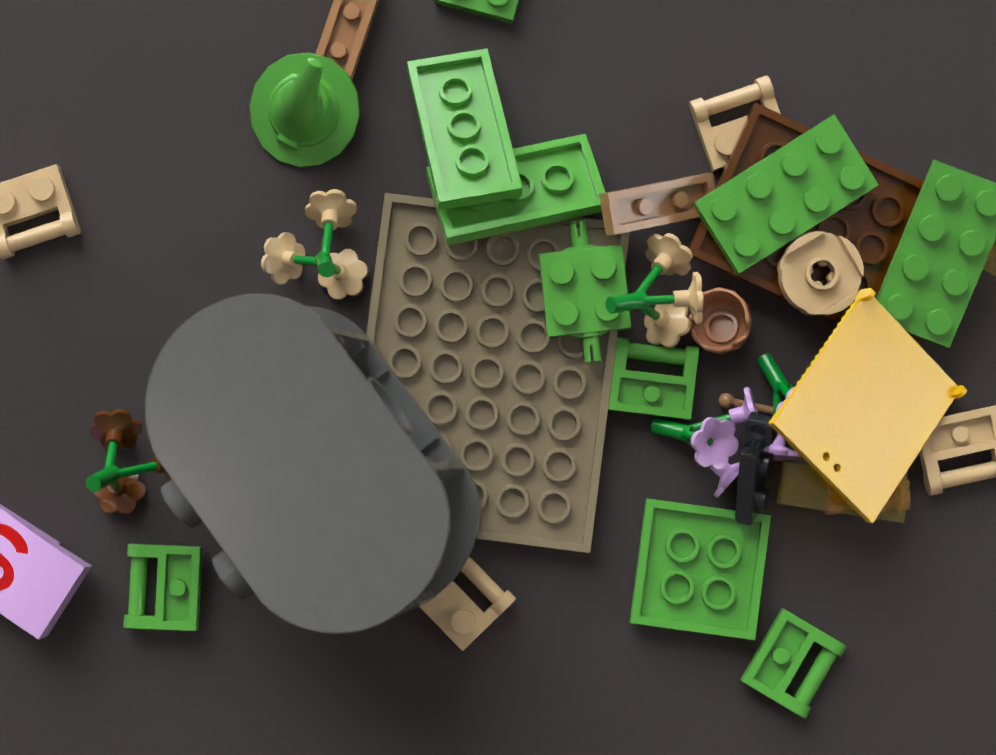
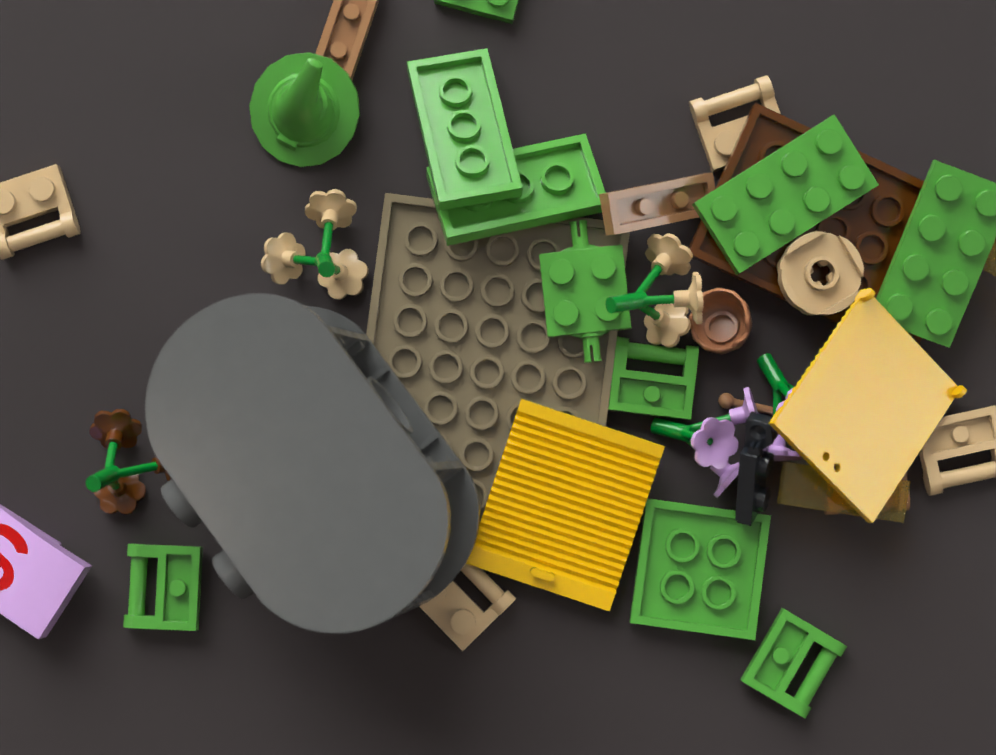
none -> yellow door [466,398,665,612]

